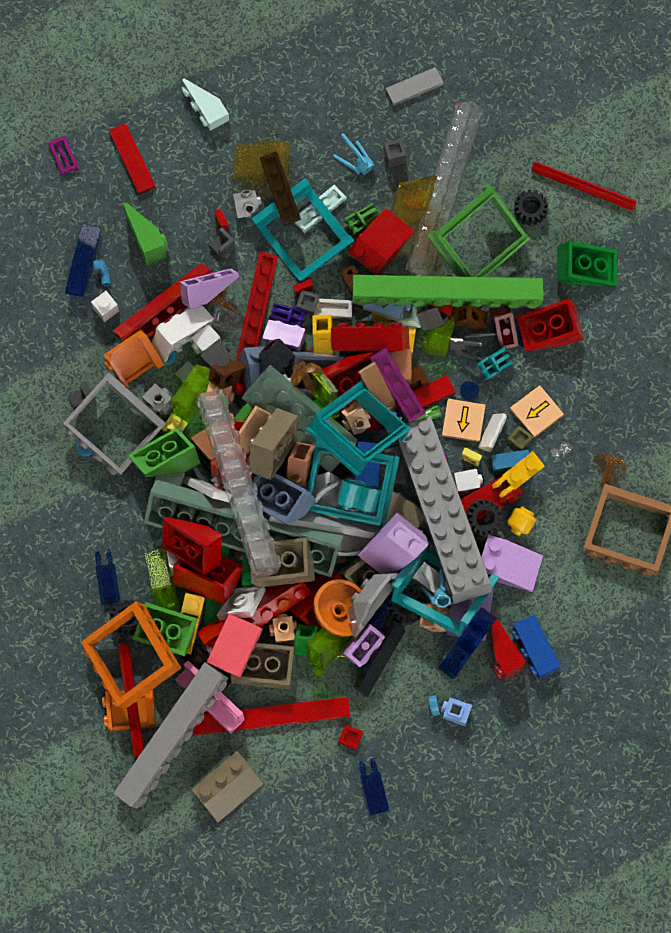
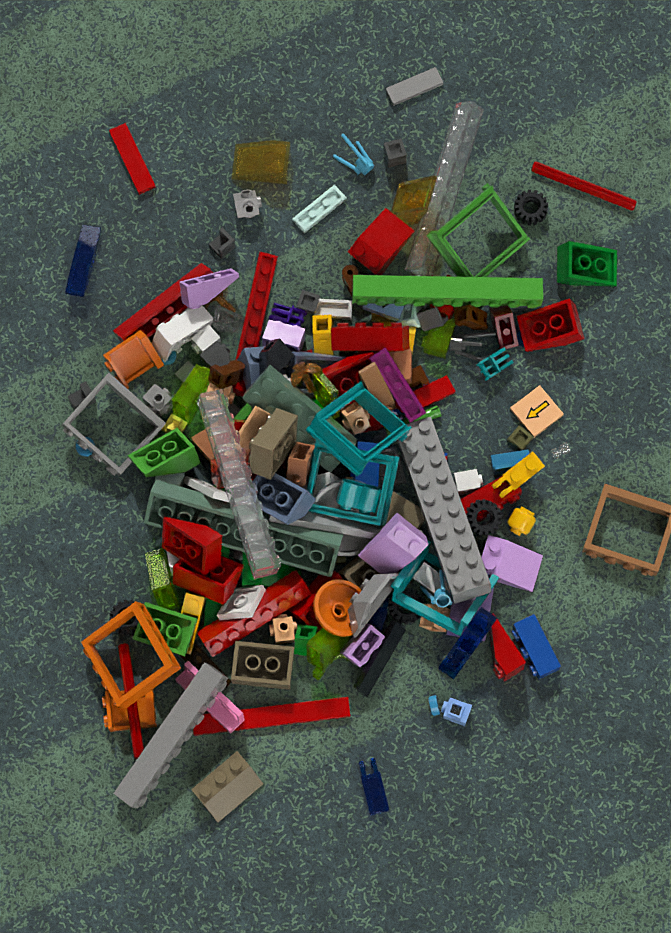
magenta tile [48,136,79,176] -> none
white brick [91,291,119,323] -> none
dark azure arm [93,259,111,286] -> none
clear blue hinge [95,549,121,605] -> none
bright green slope [123,203,169,265] -> none
light aqua slope [181,78,229,131] -> none
coral piece [207,614,263,678] -> none
red tile [214,209,229,231] -> none
dark tan slope [250,538,315,588] -> none
teal piece [252,178,354,282] -> none
dark brown tile [260,151,301,226] -> none
red tile [293,278,313,297] -> none
red tile [338,724,363,751] -> none
bright green arm [344,203,379,236] -> none
light nougat tile [442,399,485,442] -> none
clear blue tile [460,381,479,401] -> none
light yellow tile [461,448,482,466] -> none
white slope [478,413,507,453] -> none
clear orange plant [594,454,627,485] -> none

